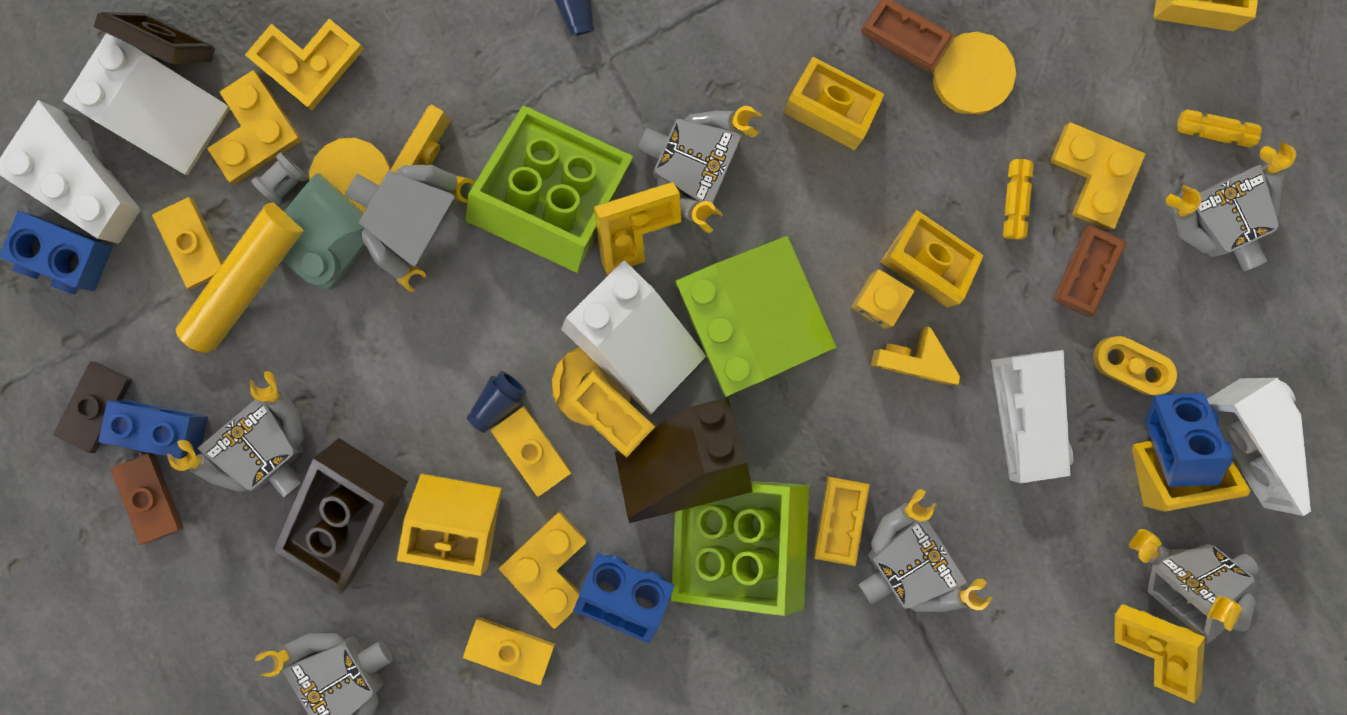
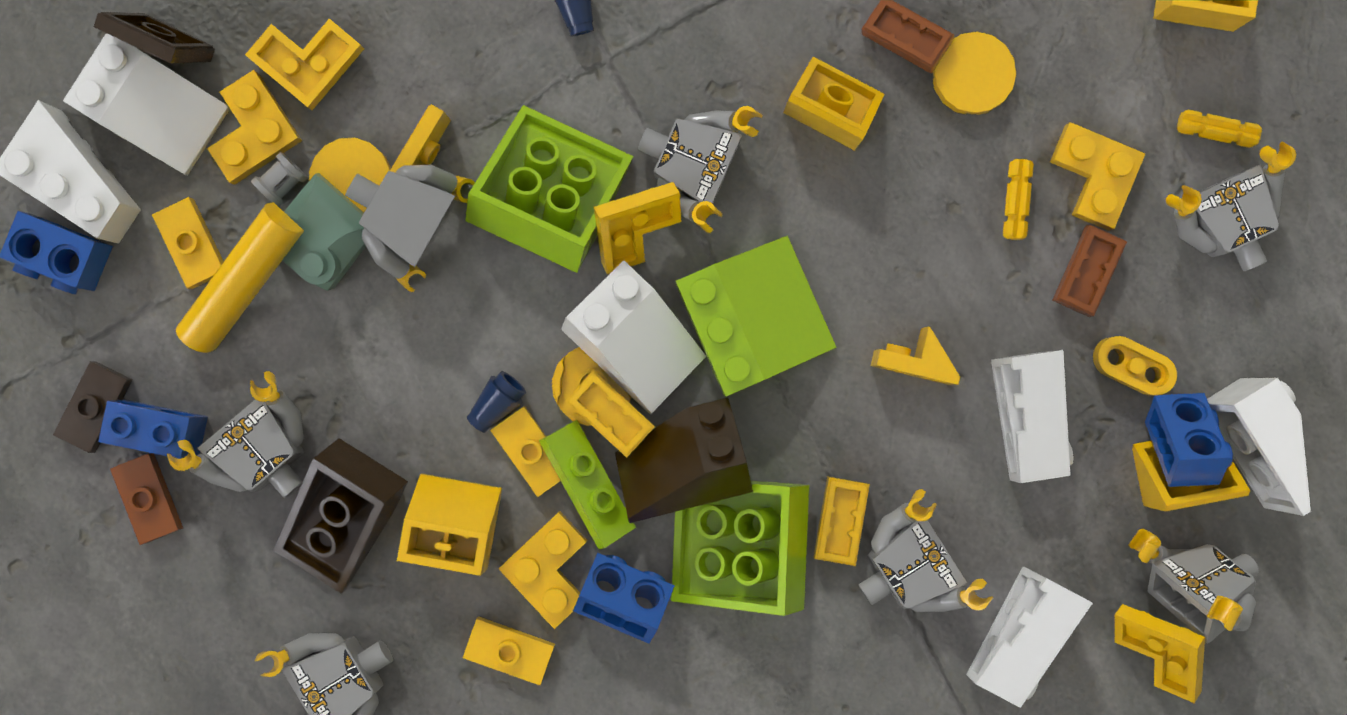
yellow brick [850,269,914,329] -> none
yellow slope [880,209,984,308] -> none
none -> lime plate [539,420,636,550]
none -> white wedge [966,566,1093,708]

